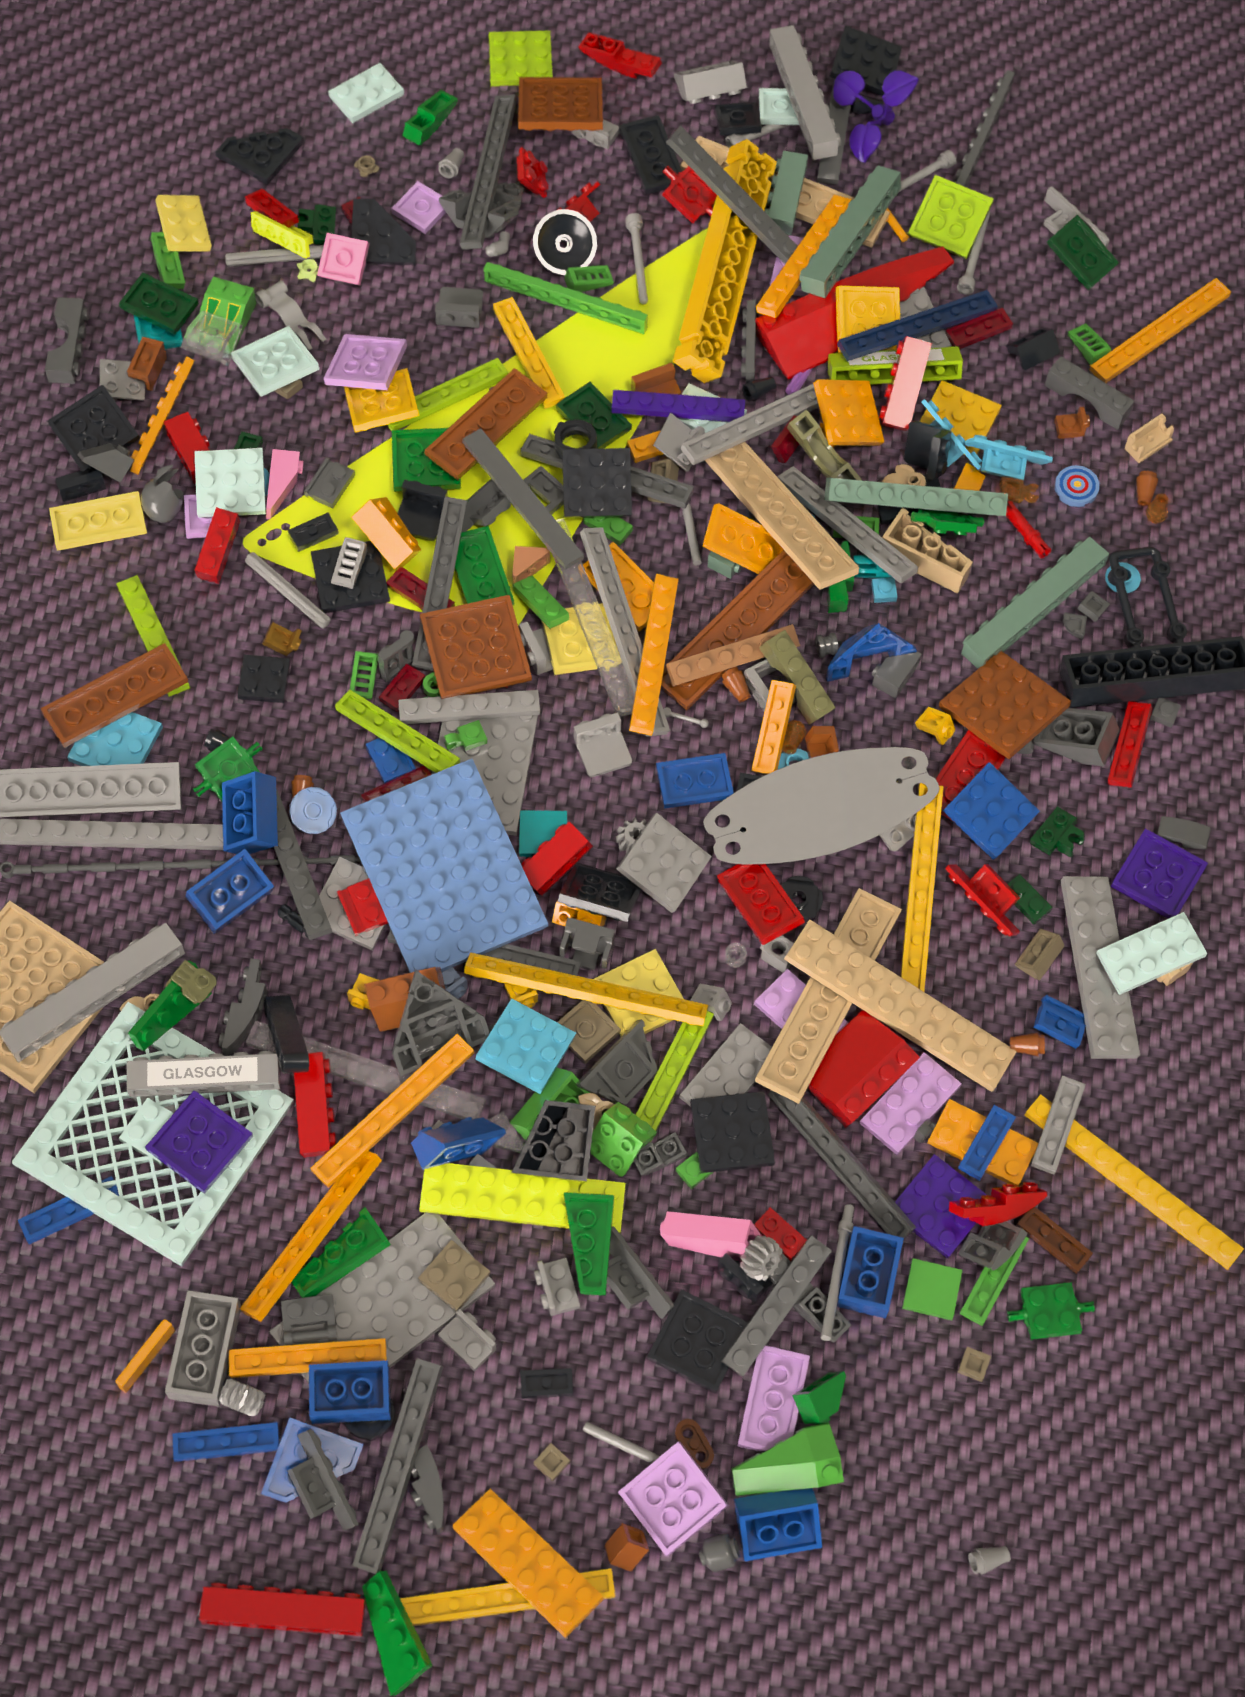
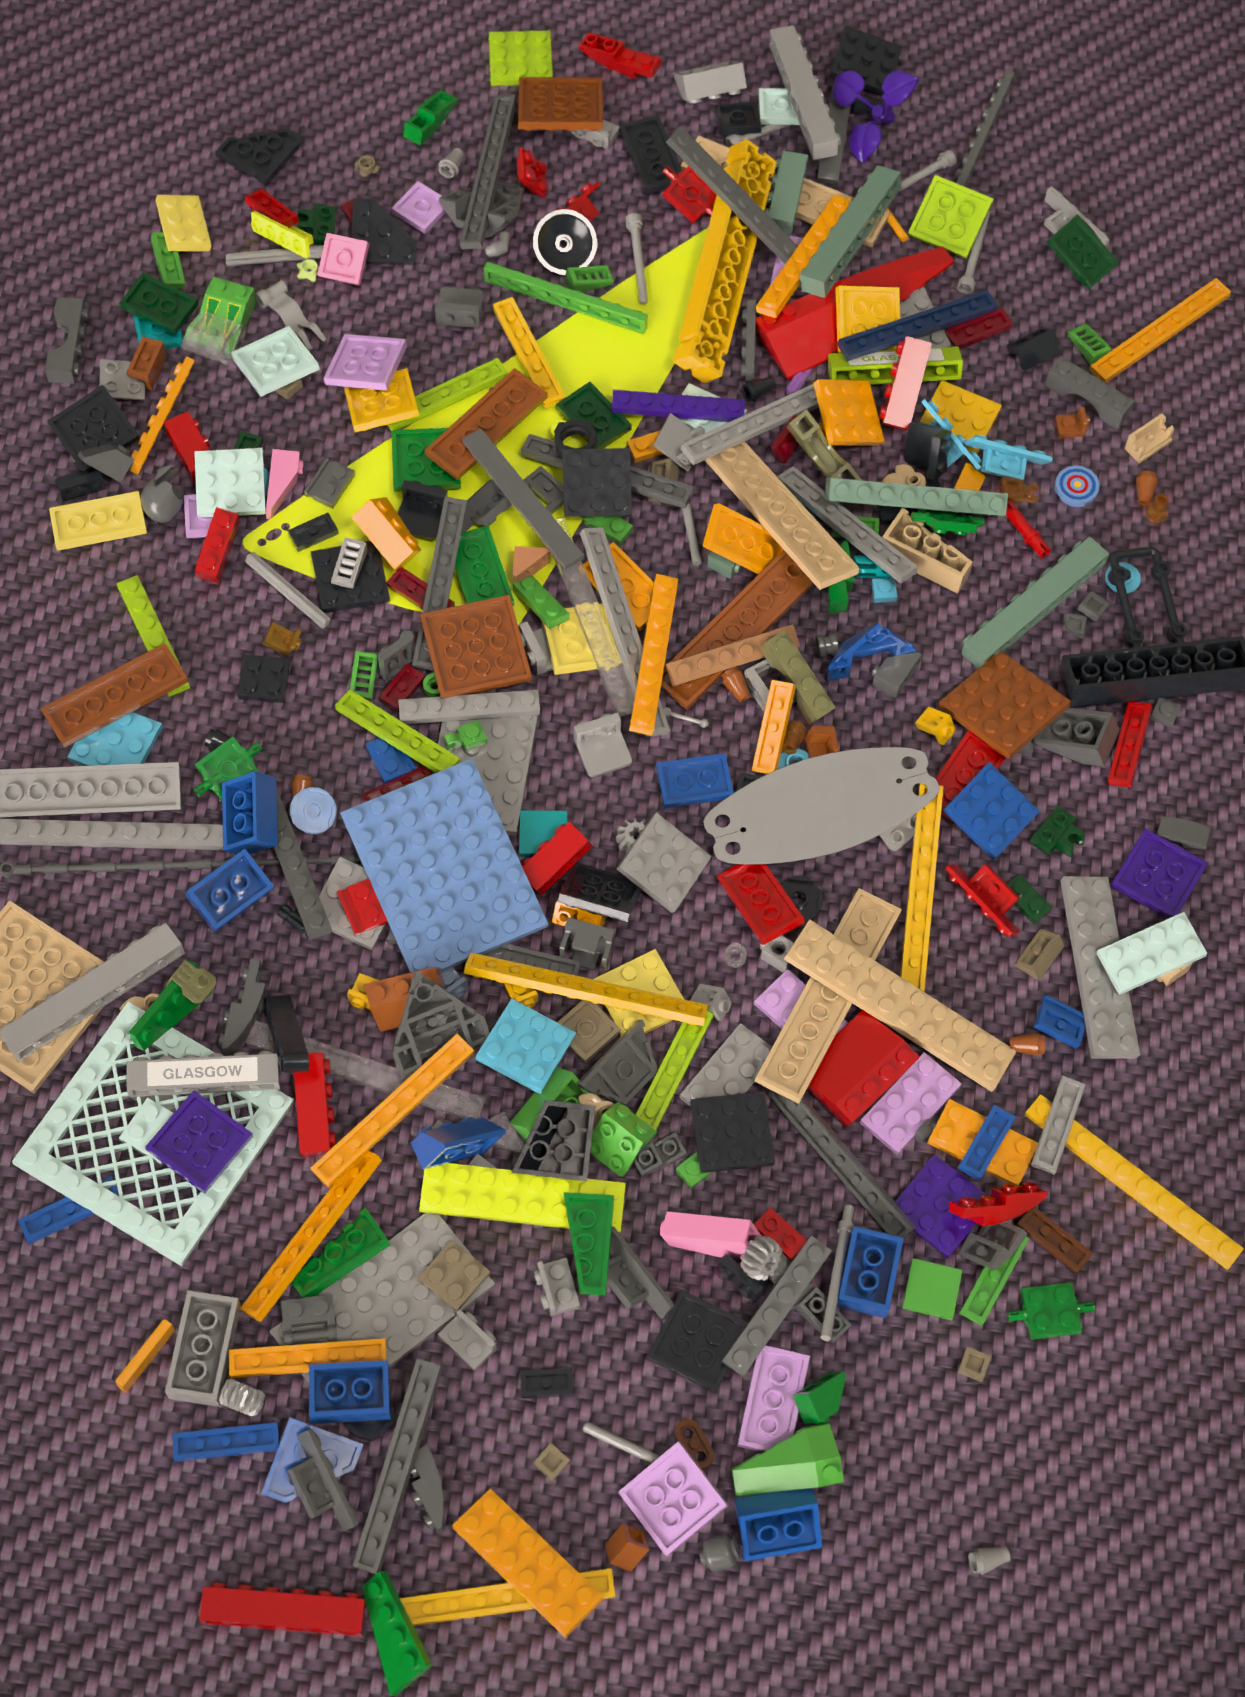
light aqua plate [329,63,404,124] -> none
dark orange panel [631,362,681,395] -> none

